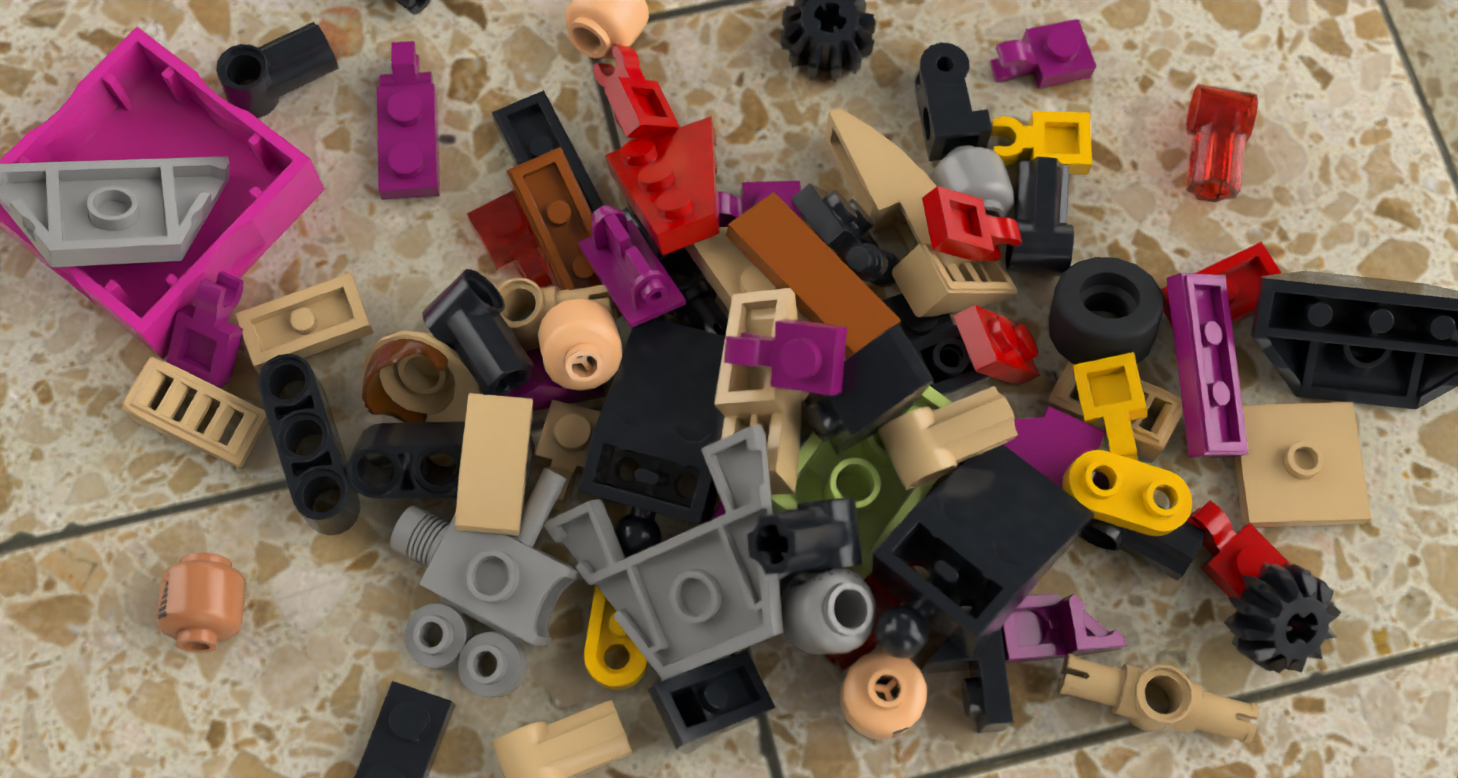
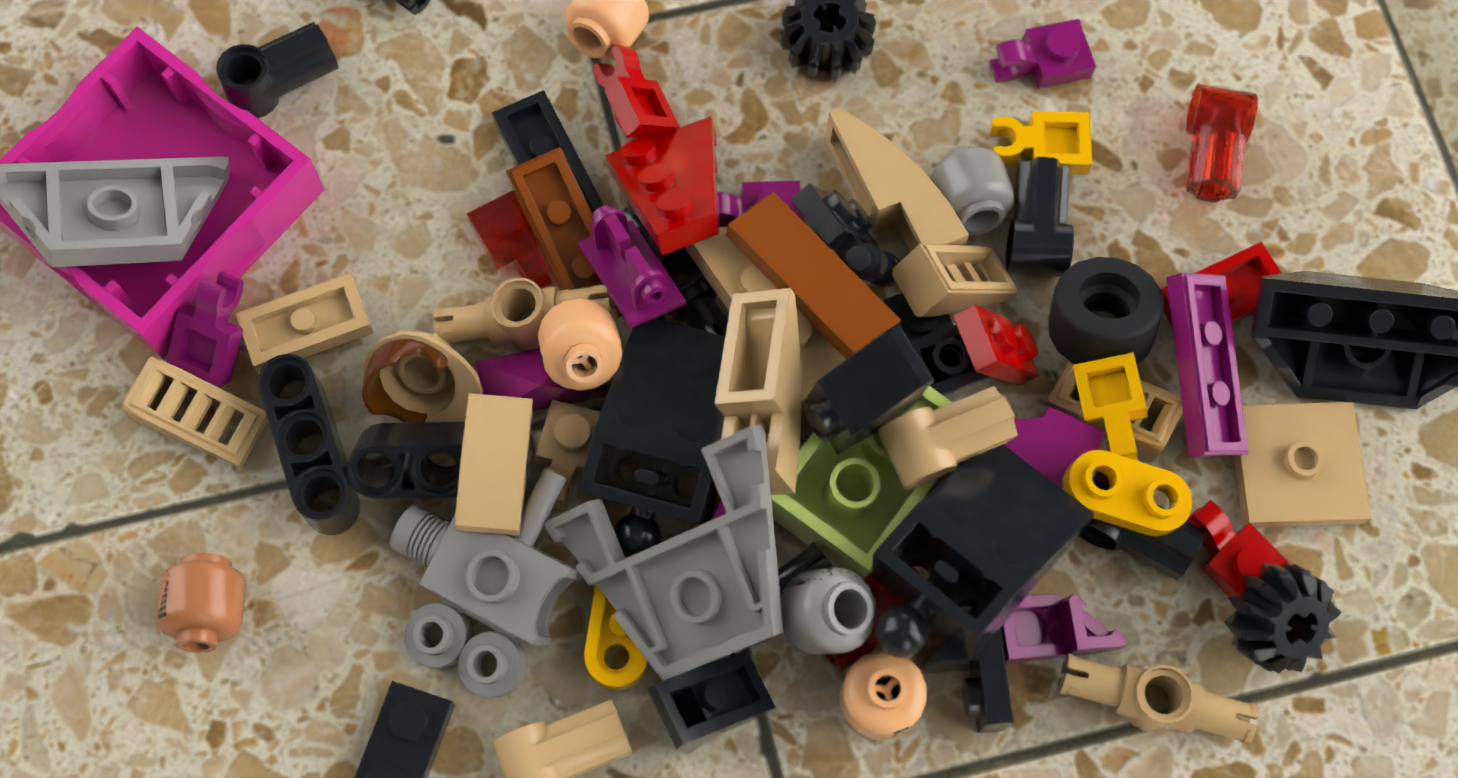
magenta hinge [377,41,440,200] -> none
black piece [422,269,534,396] -> none
magenta plate [724,319,847,396] -> none
black piece [747,497,862,574] -> none
black leg [915,42,993,161] -> none
red plate [922,186,1022,262] -> none

